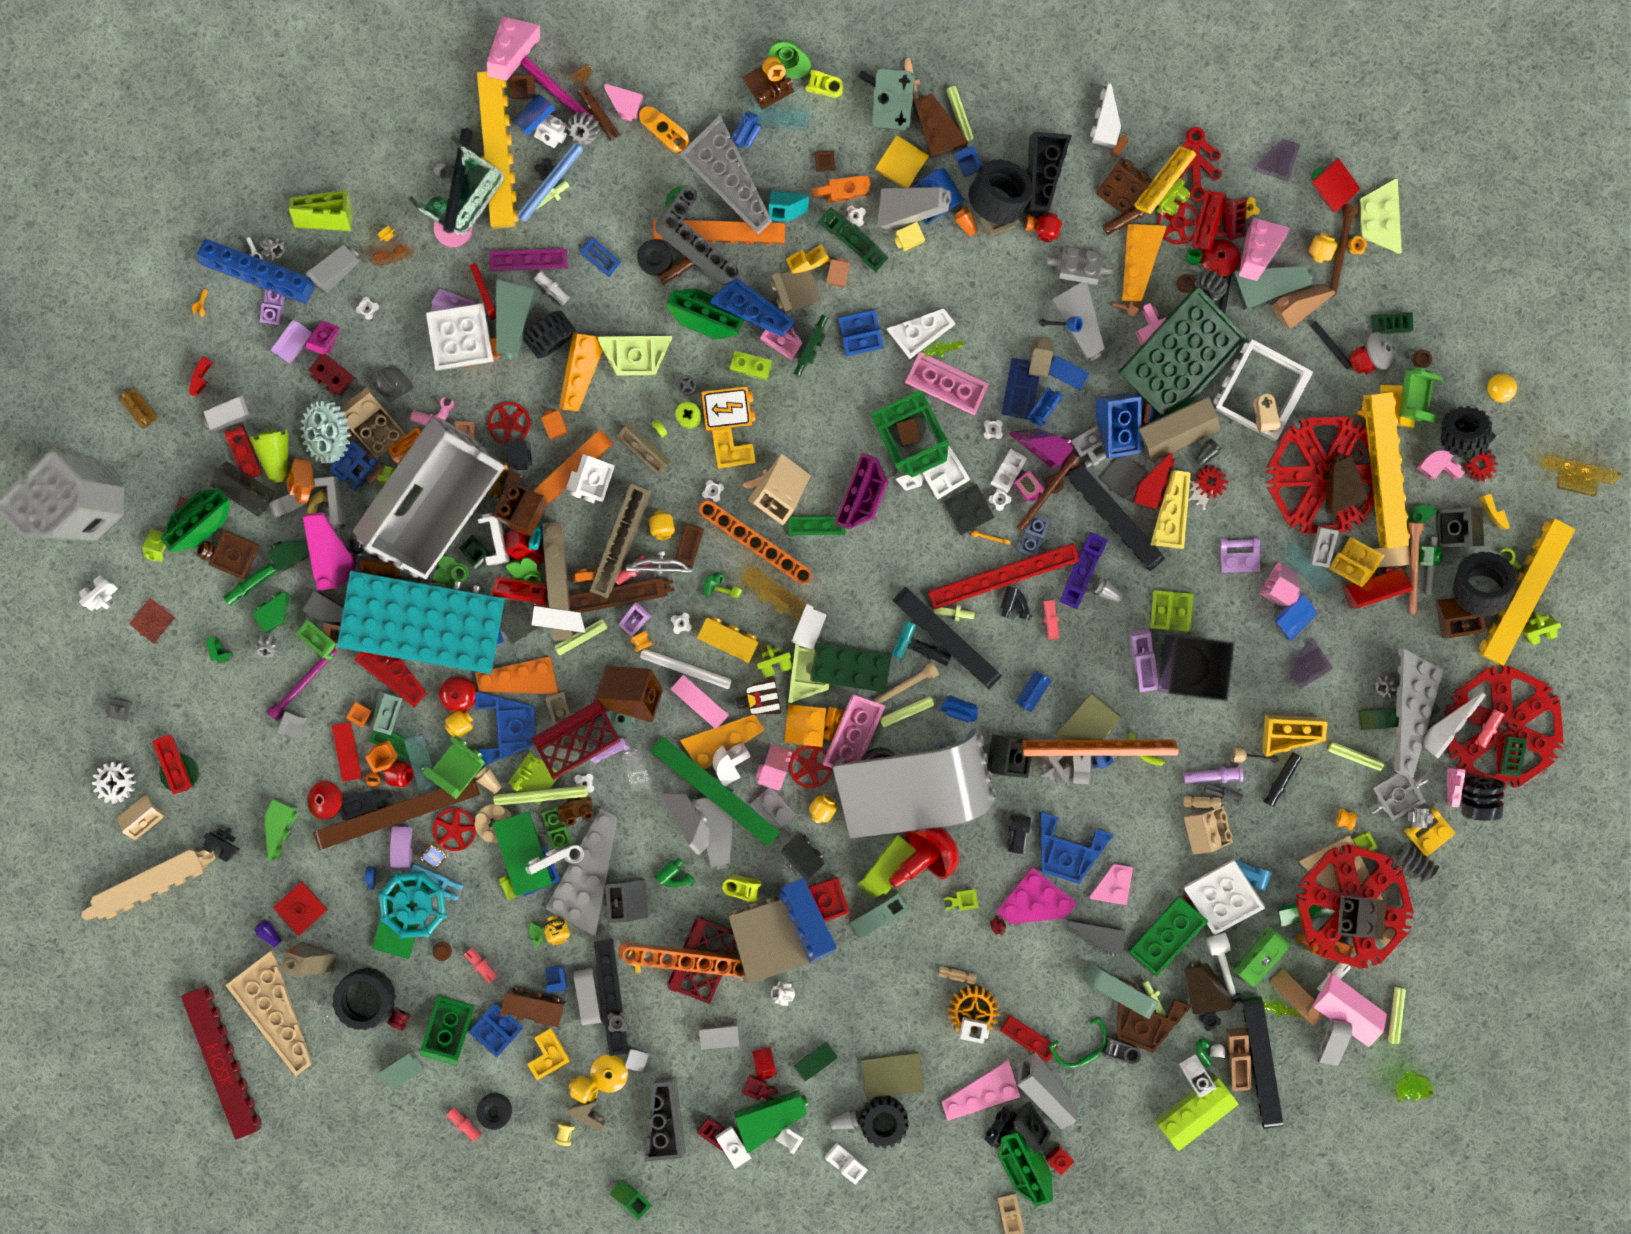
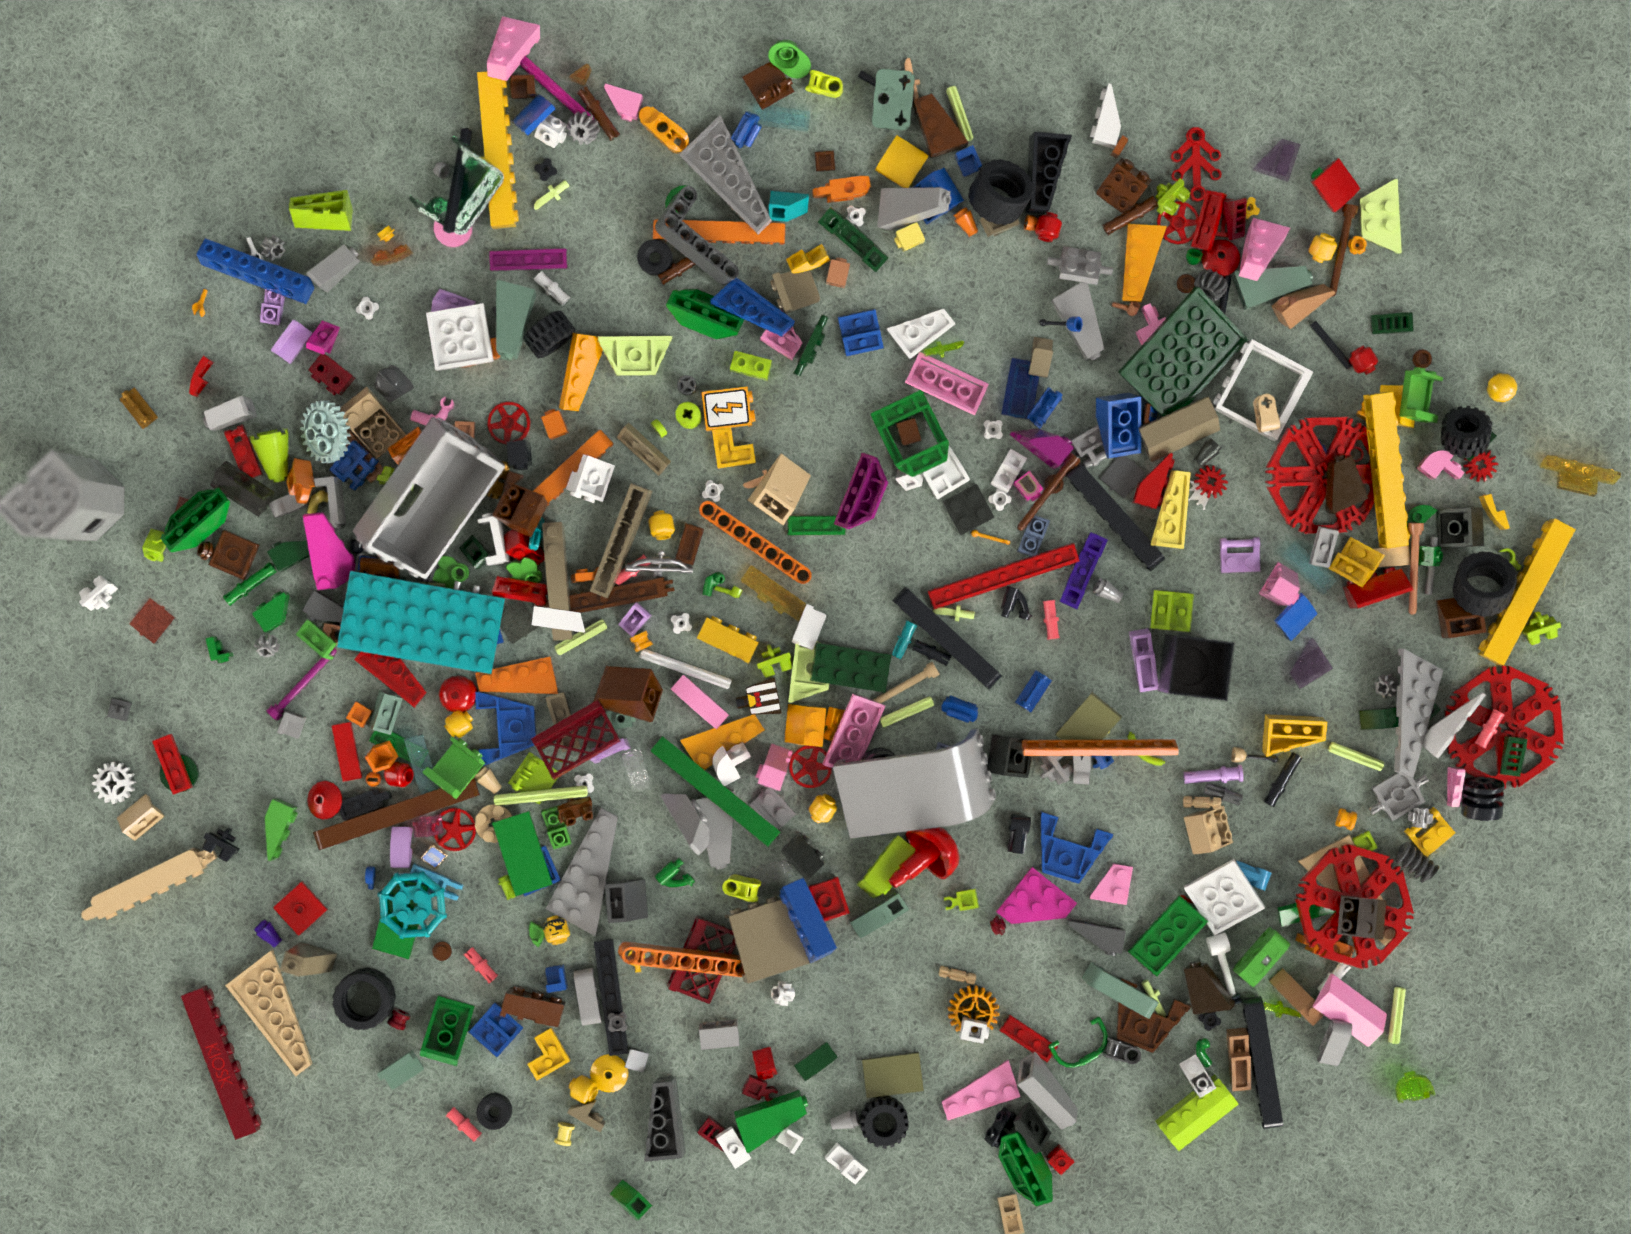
red tile [469,263,496,321] -> none
medium blue axle [517,142,583,222] -> none
white plate [525,845,584,874] -> none
blue tile [580,237,621,277] -> none
light orange wheel [762,57,786,82] -> none
blue tile [1048,356,1090,390] -> none
yellow tile [1134,146,1196,214] -> none
white hinge [1210,1044,1226,1058] -> none
light grey dish [1367,332,1393,370] -> none
none -> clear pink brick [412,815,444,837]

